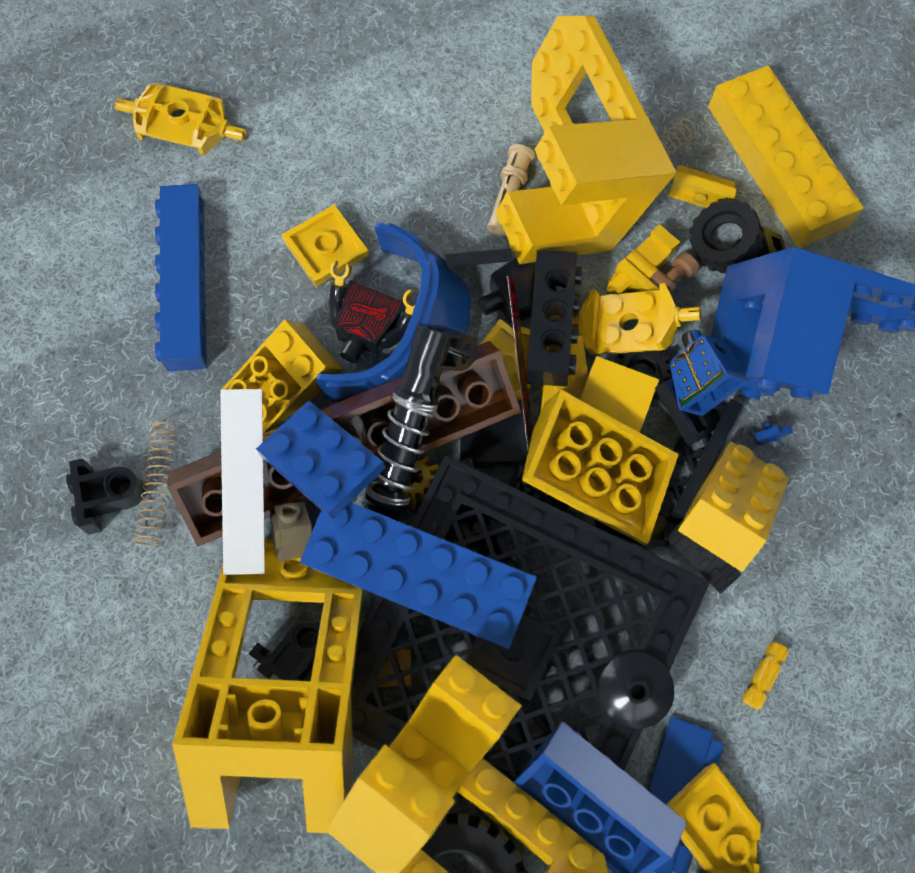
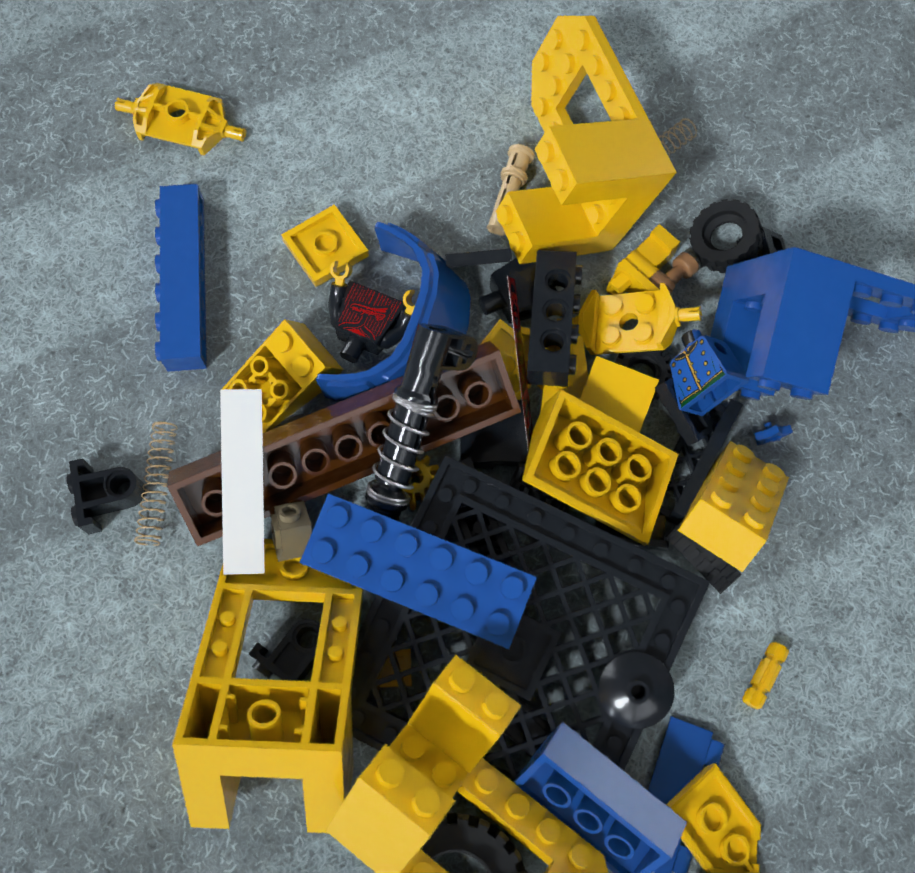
blue plate [256,401,385,519] -> none
yellow panel [668,165,737,208] -> none
yellow brick [708,65,864,248] -> none

